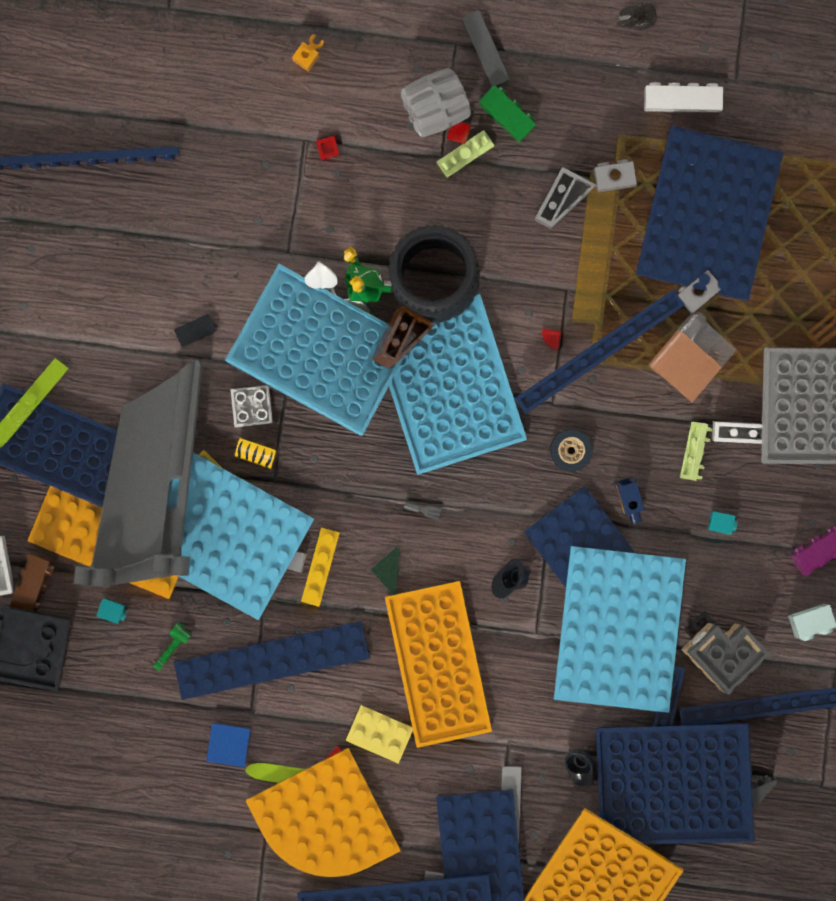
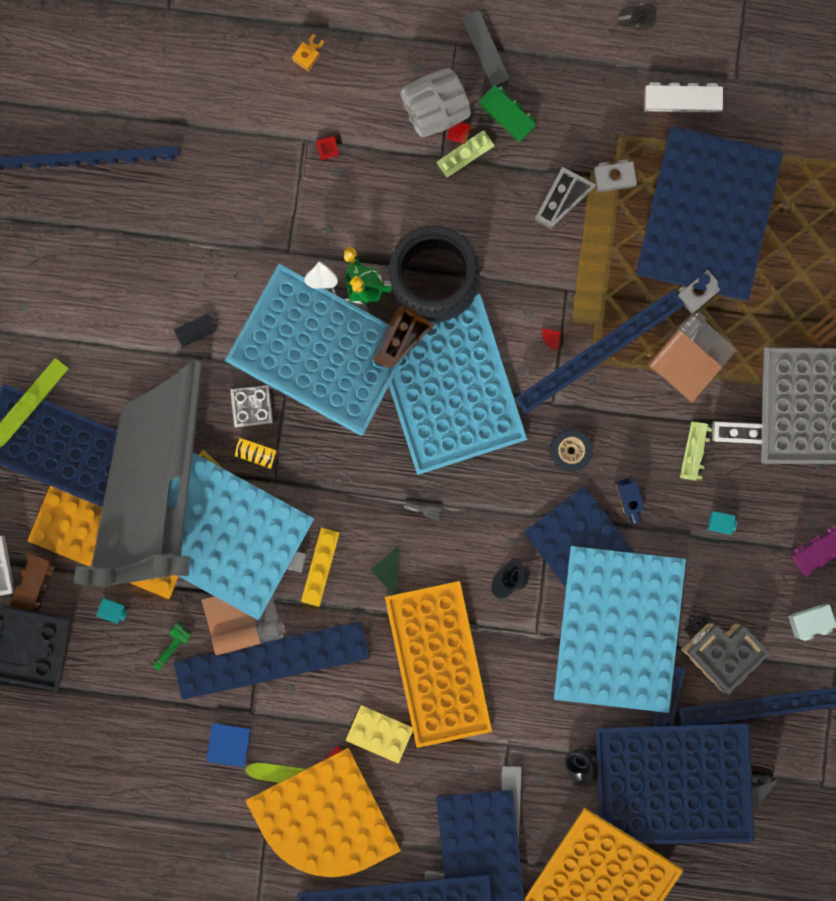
none -> nougat door [201,596,286,656]

